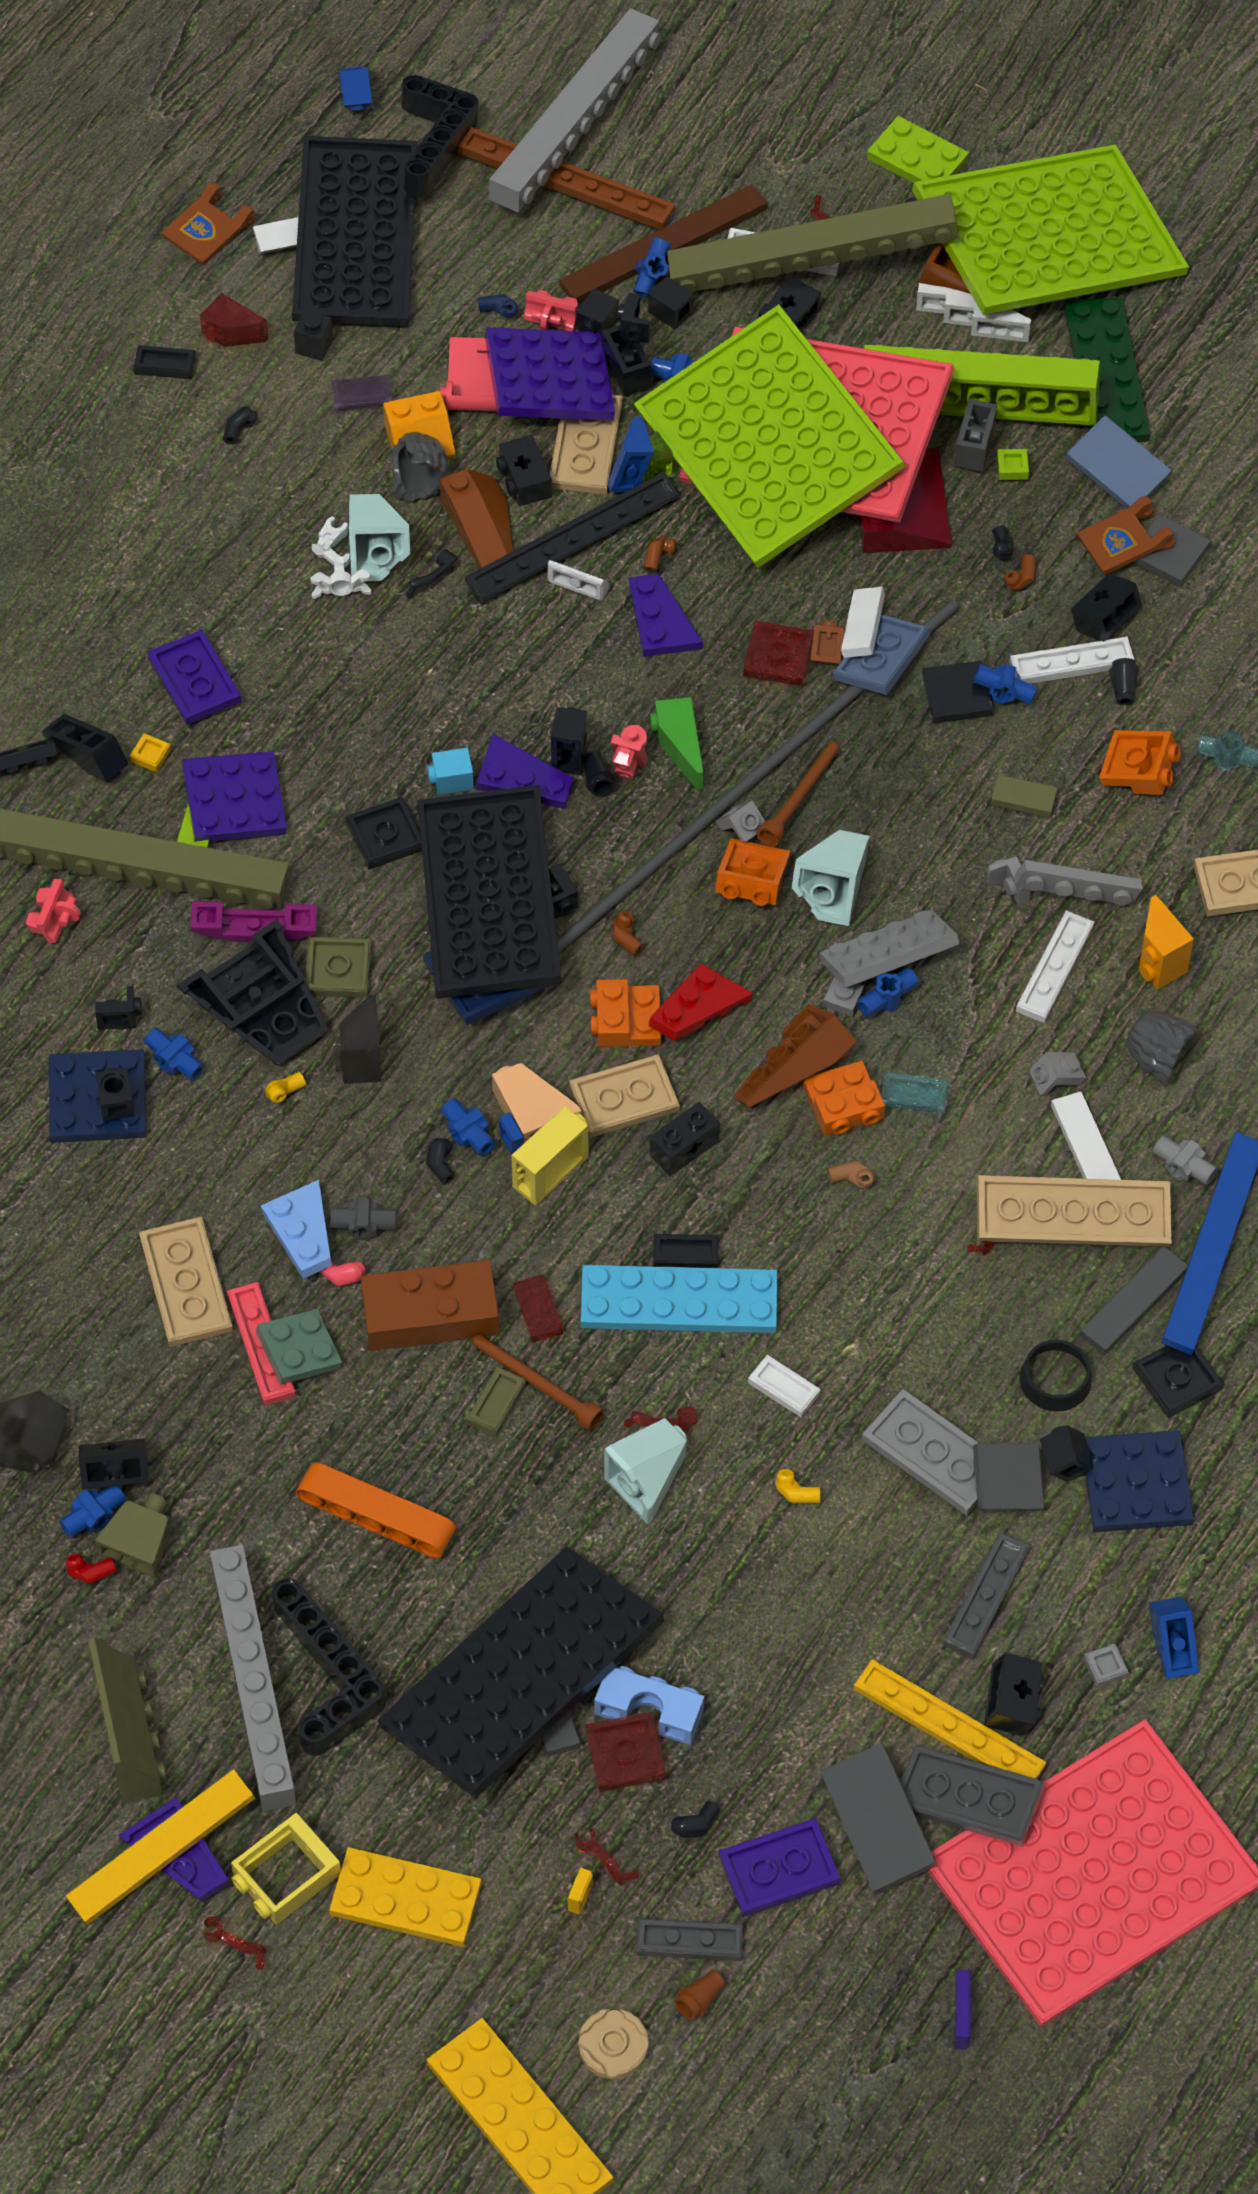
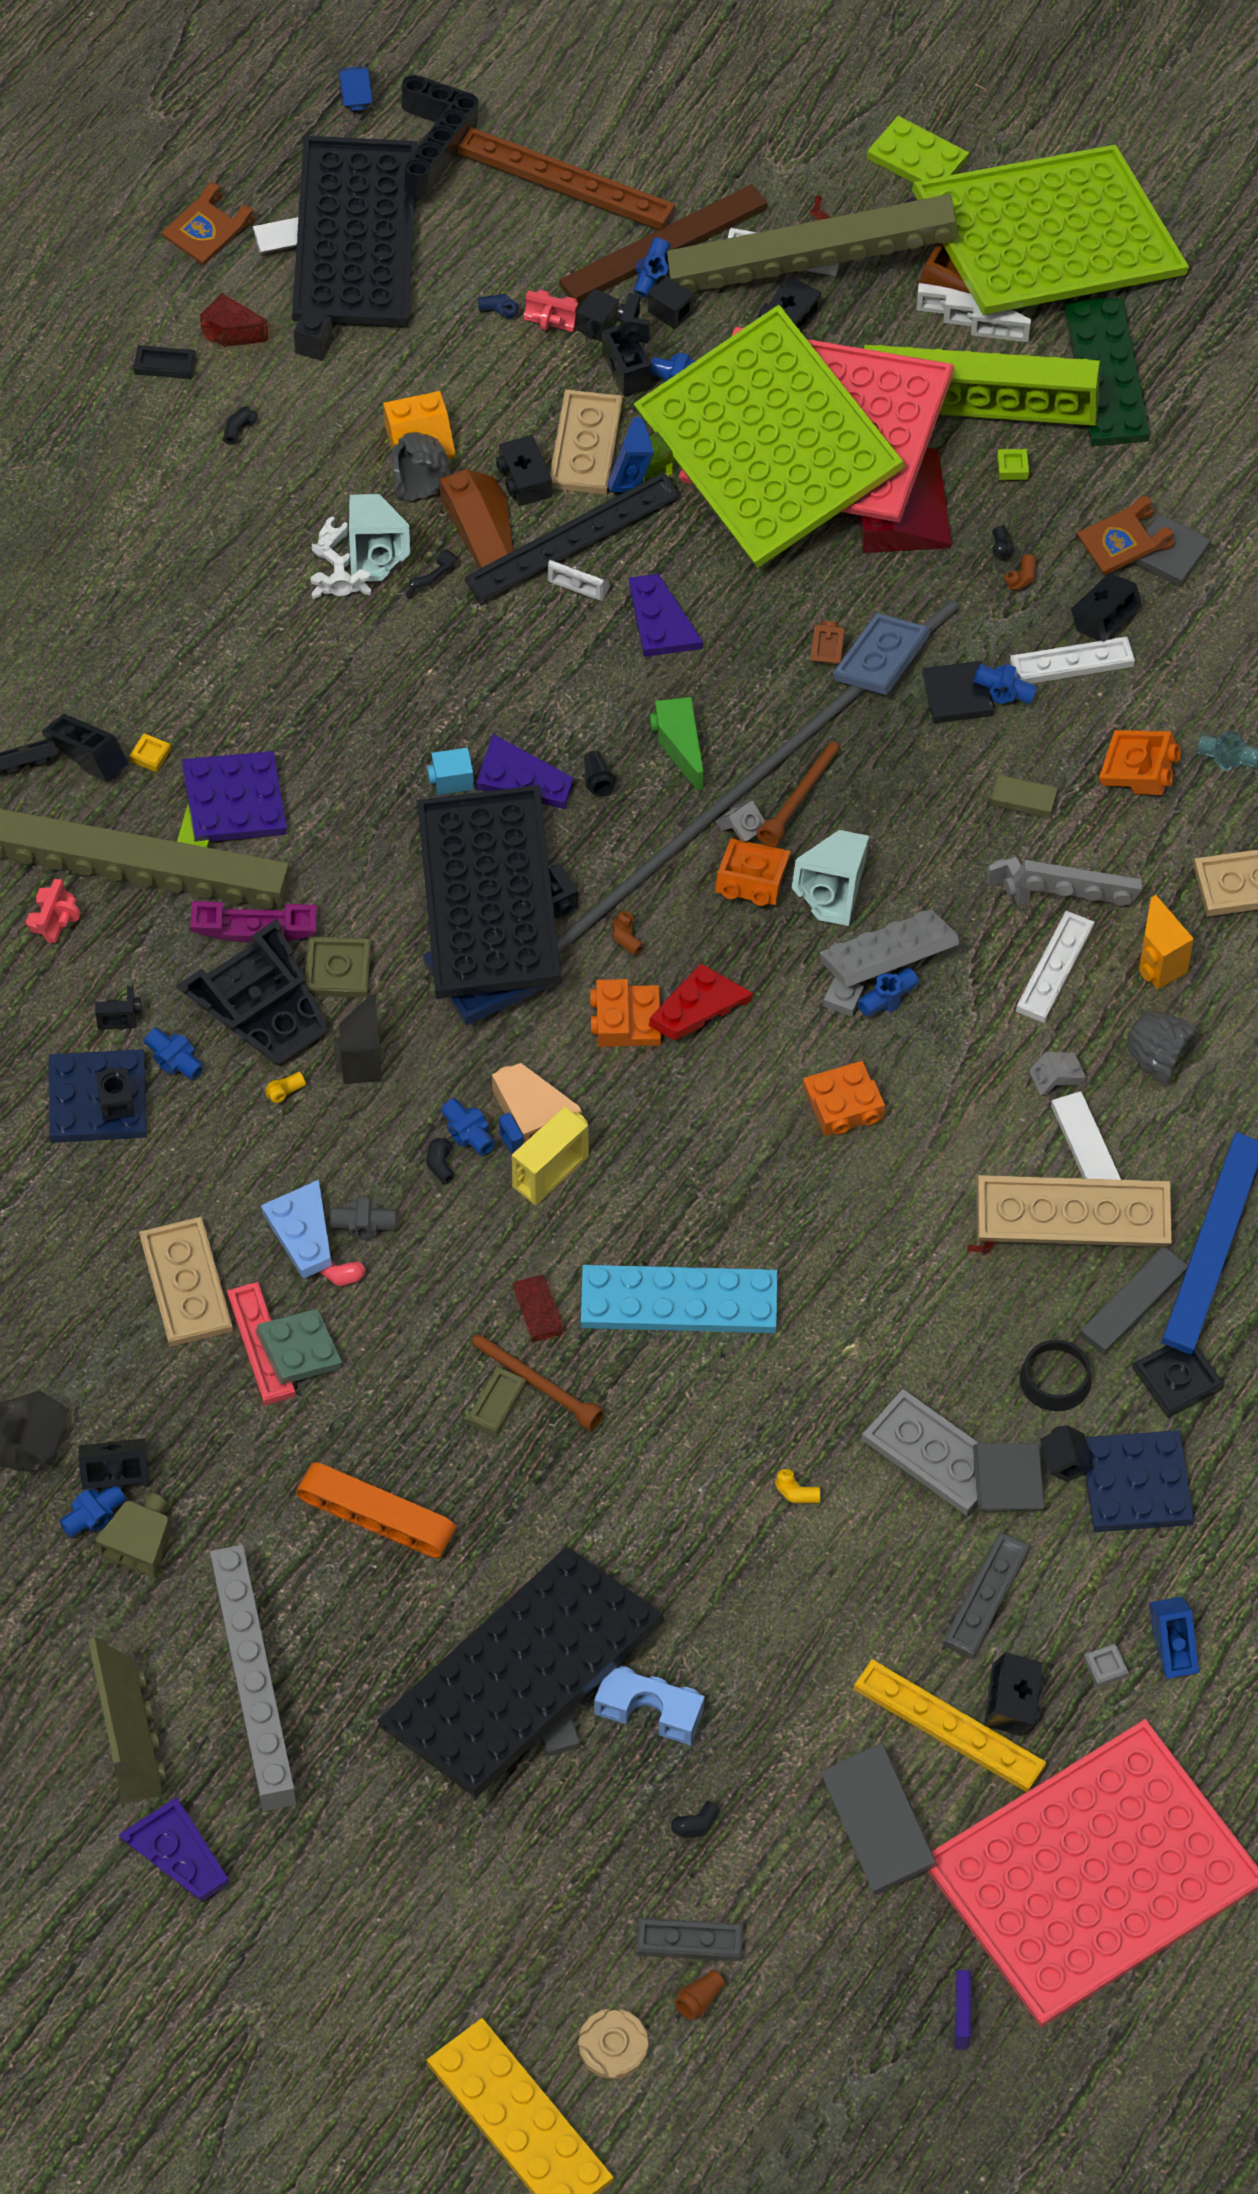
red arm [65,1554,117,1583] -> none
yellow tile [66,1769,255,1925] -> none
dark purple plate [147,629,242,725] -> none
clear red piece [204,1916,267,1970] -> none
light yellow window [231,1812,341,1925] -> none
black beam [272,1578,385,1756] -> none
yellow plate [329,1847,482,1947] -> none
clear purple plate [331,375,393,411] -> none
black tile [346,797,422,870] -> none
dark orange brick [360,1260,499,1351] -> none
coral door [440,337,497,412] -> none
dark purple plate [485,327,615,421] -> none
light grey brick [489,8,661,213] -> none
black brick [551,707,587,776] -> none
yellow tile [568,1867,593,1915] -> none
tan tile [569,1054,680,1138] -> none
clear red piece [575,1829,639,1885] -> none
clear red plate [585,1712,666,1792] -> none
light aqua slope [604,1418,687,1524] -> none
coral hips [611,725,648,779] -> none
clear red piece [624,1406,698,1431] -> none
dark orange arm [643,536,676,572] -> none
black brick [650,1102,720,1177] -> none
black tile [653,1234,718,1268] -> none
dark purple plate [719,1818,841,1917] -> none
dark orange wedge [733,1004,857,1107] -> none
clear red plate [743,621,814,686] -> none
white tile [748,1355,821,1418] -> none
medium nougat arm [827,1161,874,1188] -> none
white tile [841,587,885,658] -> none
clear light blue plate [881,1072,948,1113] -> none
dark grey tile [901,1745,1045,1846] -> none
dark grey brick [954,399,998,472] -> none
sand blue tile [1065,416,1172,509] -> none
black cone [1109,658,1139,705] -> none
light grey axle [1153,1135,1218,1186] -> none

